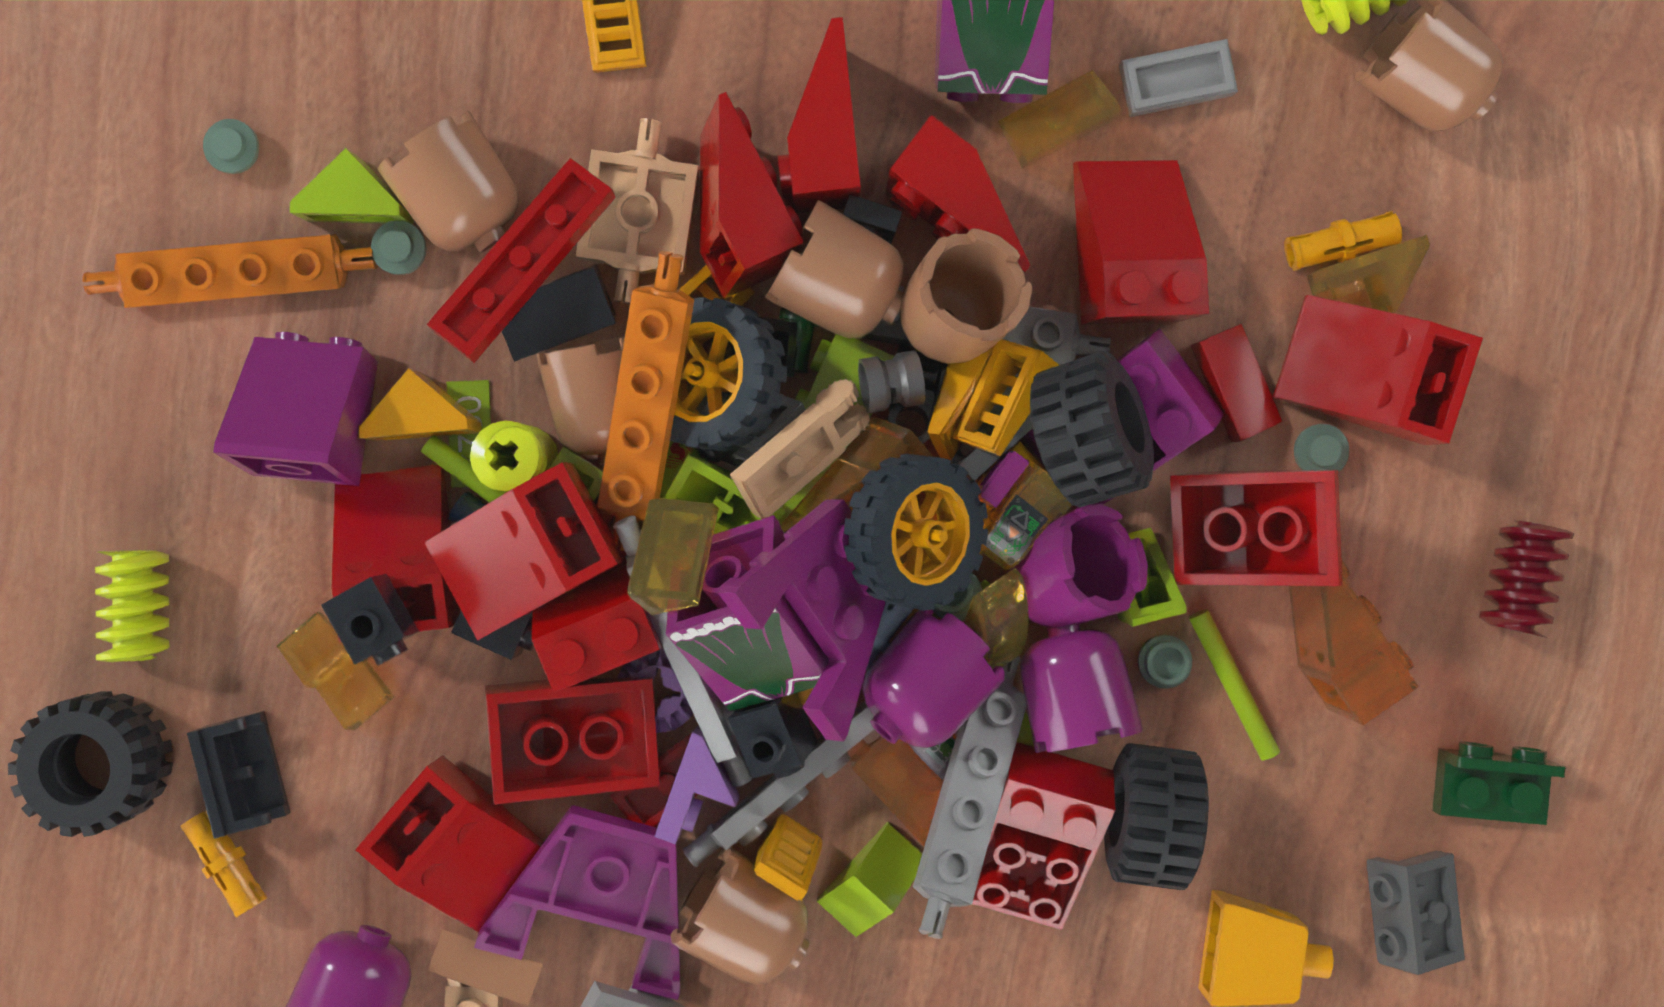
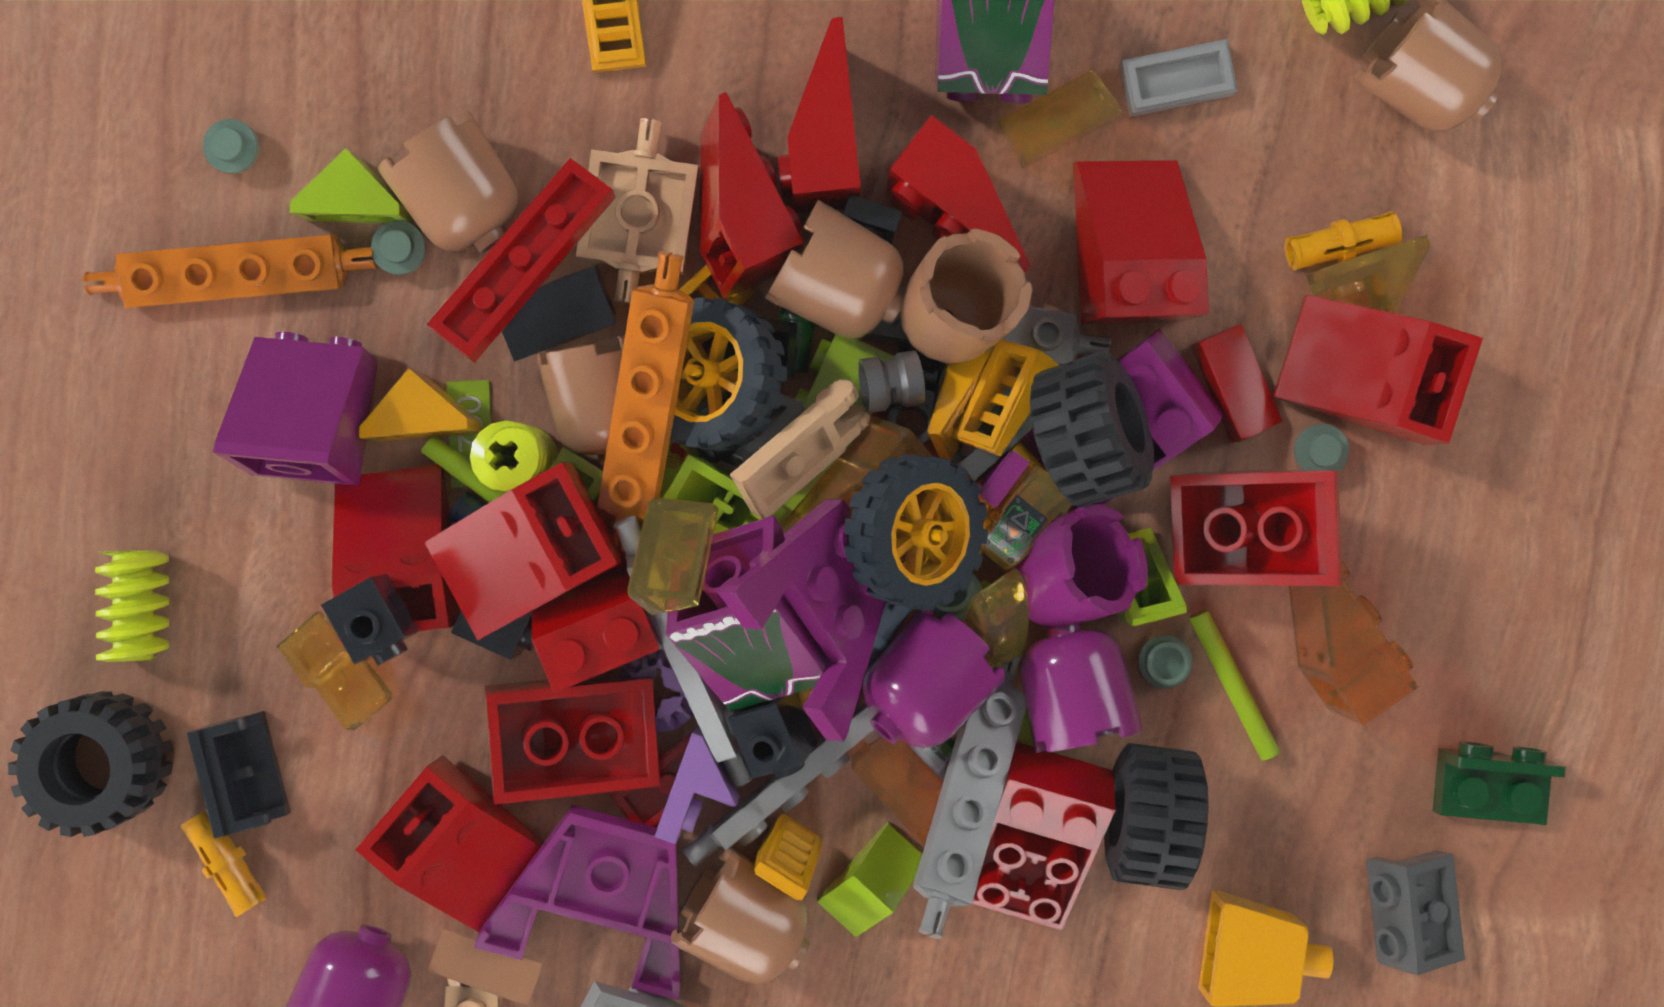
dark red piece [1479,520,1574,638] -> none

